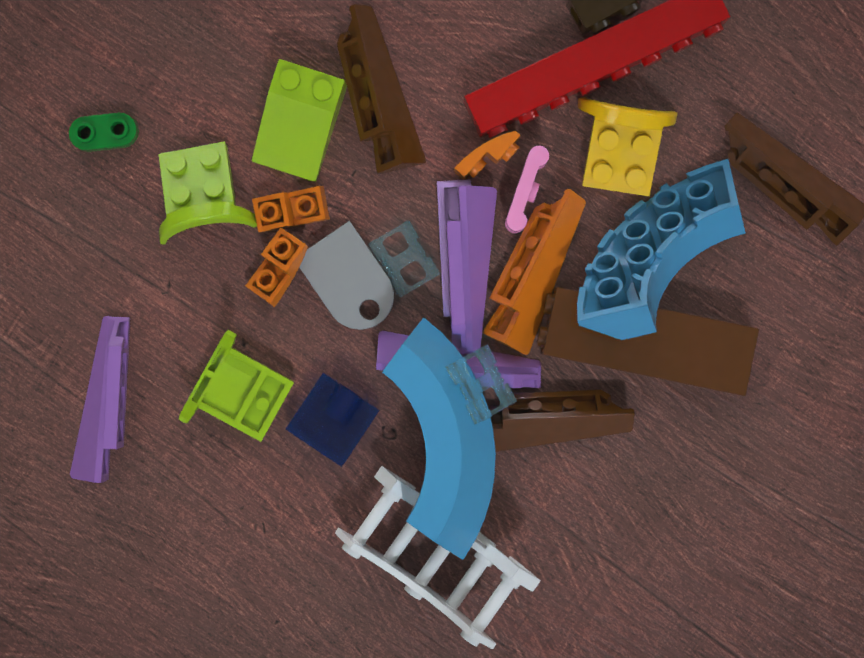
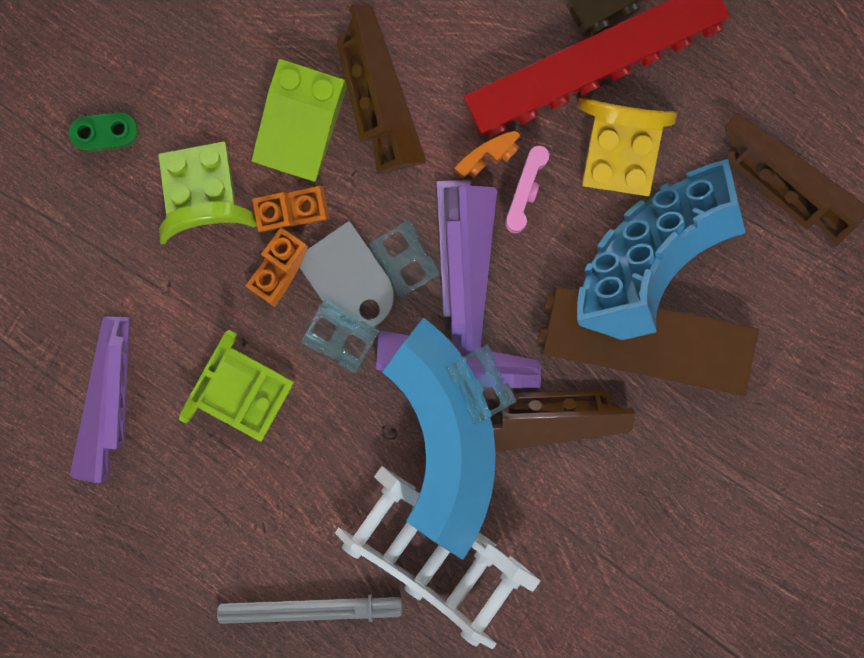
clear blue plate [285,372,380,467] -> none
orange wedge [482,189,586,355] -> none
none -> light grey axle [217,594,402,624]
none -> clear light blue piece [301,300,379,373]

